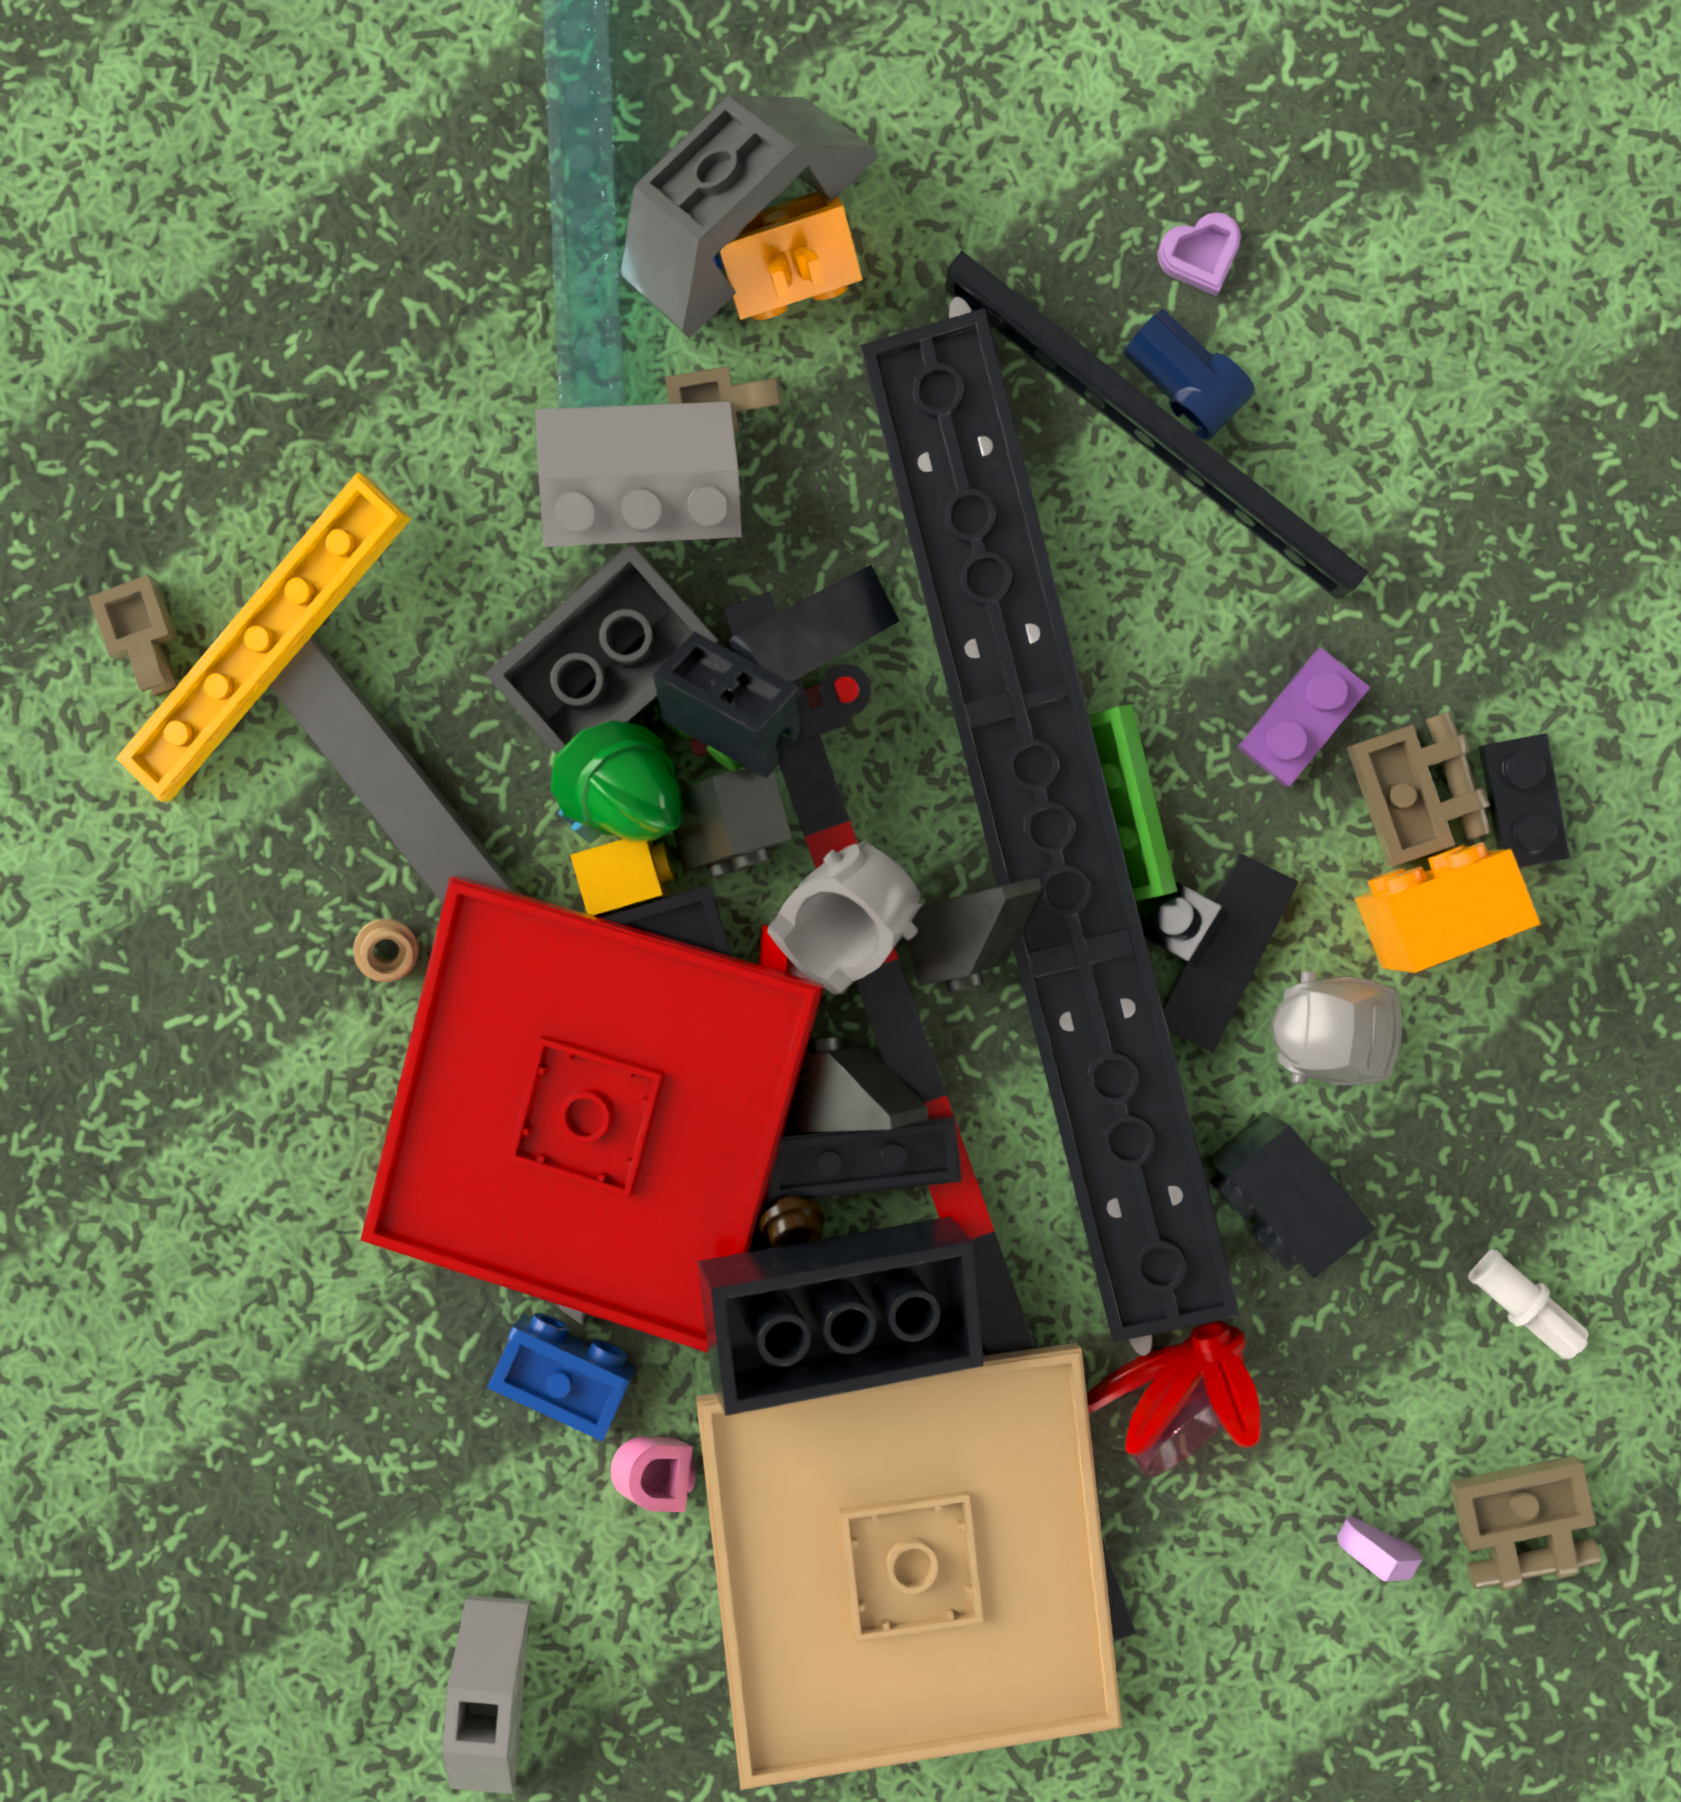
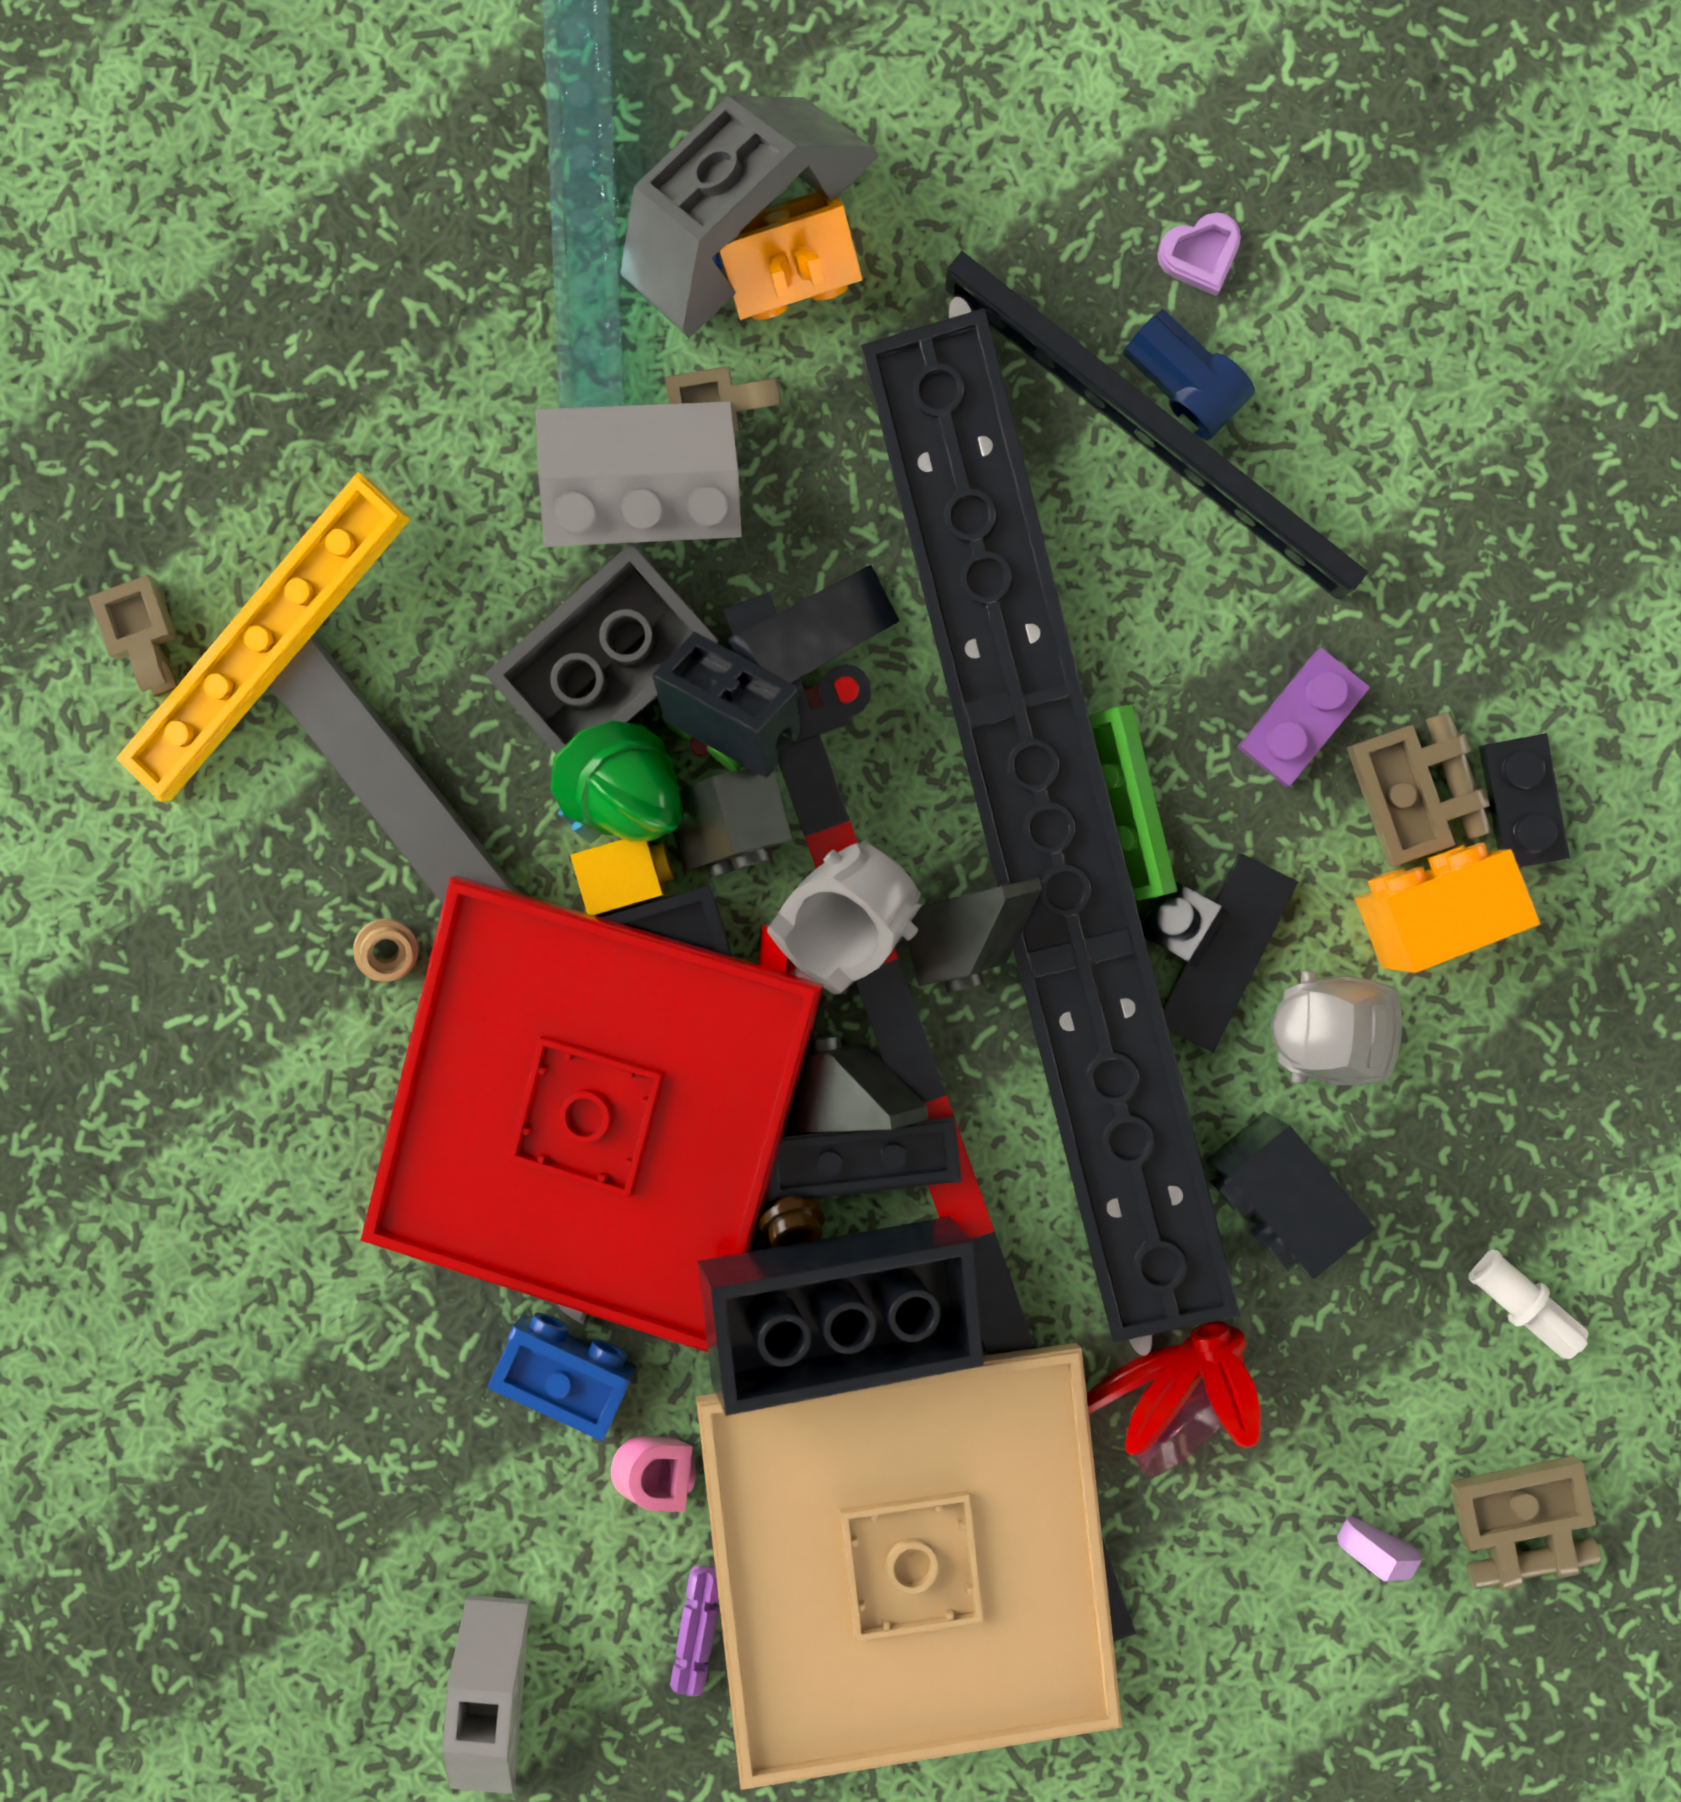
none -> medium lavender axle [670,1566,719,1696]

